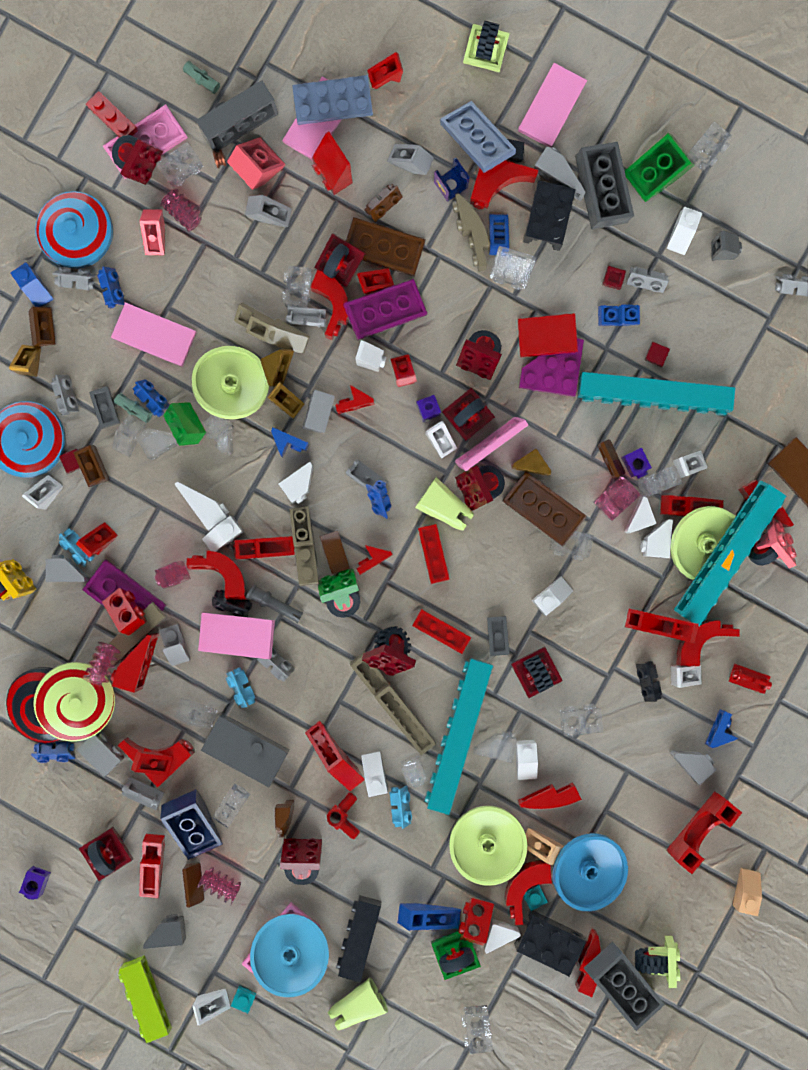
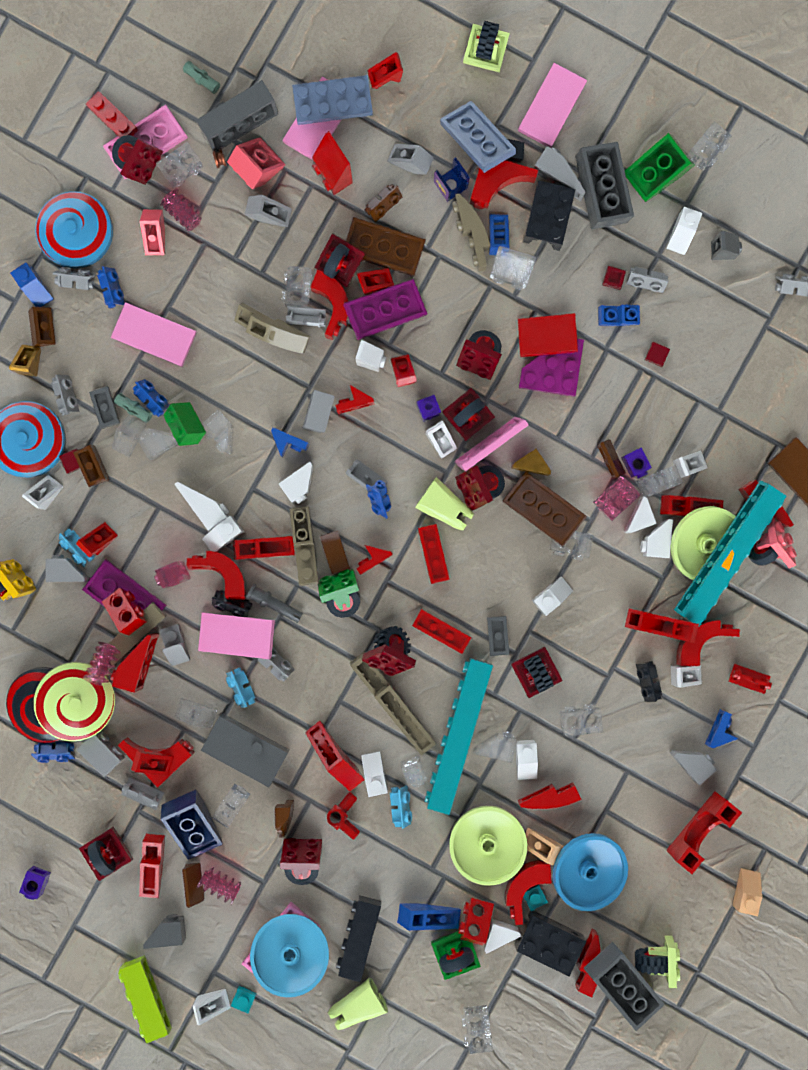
yellowish green dish [192,346,269,419] -> none
pearl gold slope [260,349,294,387] -> none
pearl gold slope [267,382,305,419] -> none
teal brick [577,372,736,416] -> none

